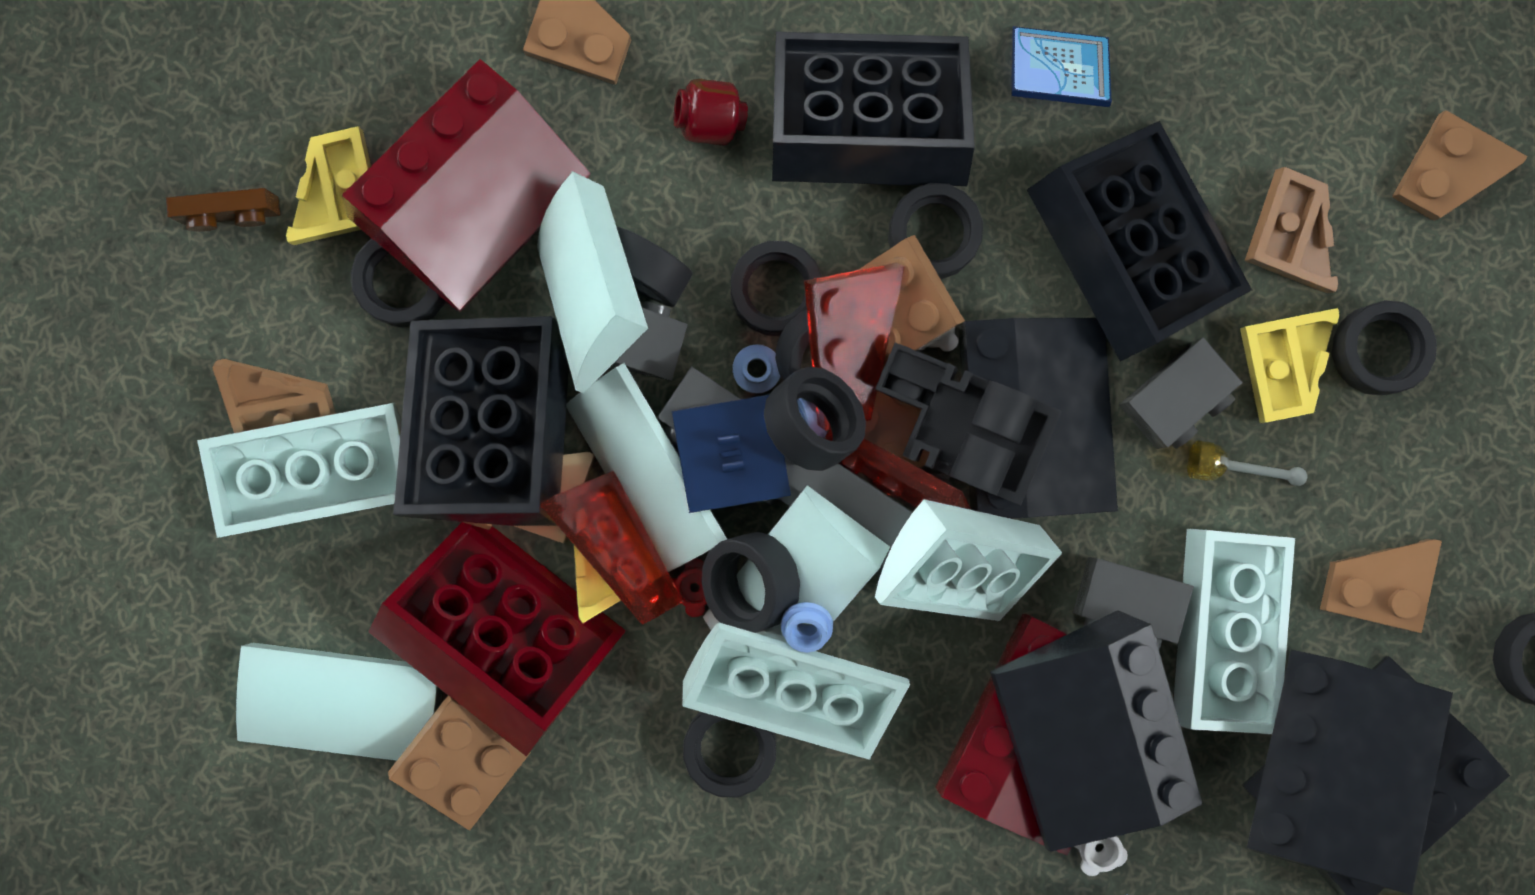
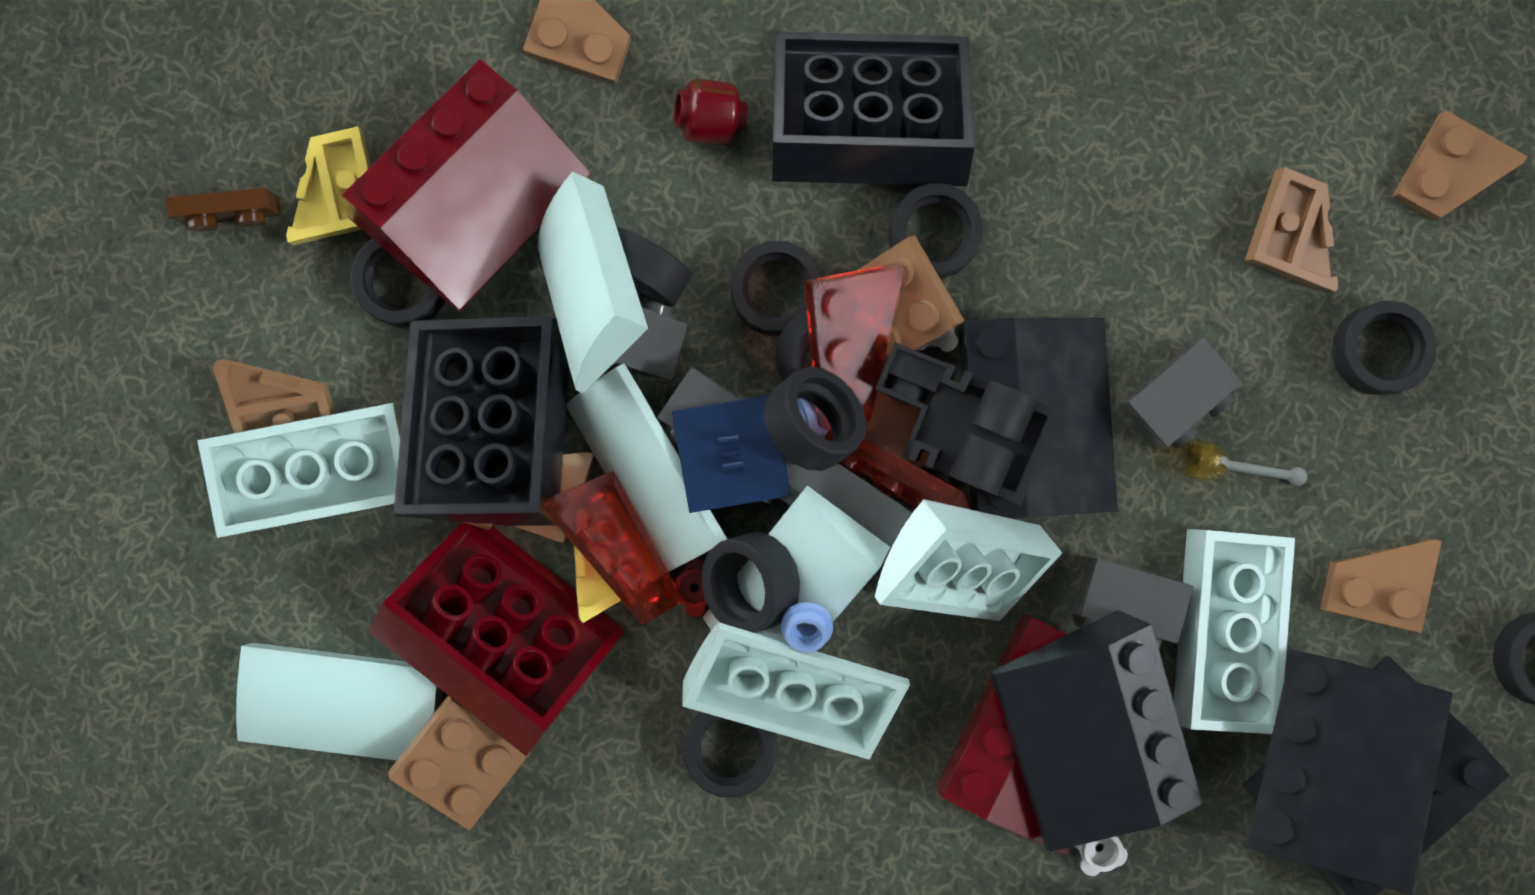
light blue plate [733,344,780,394] -> none
piece [1011,26,1112,107] -> none
black slope [1027,121,1252,362] -> none
light yellow wing [1240,308,1339,423] -> none

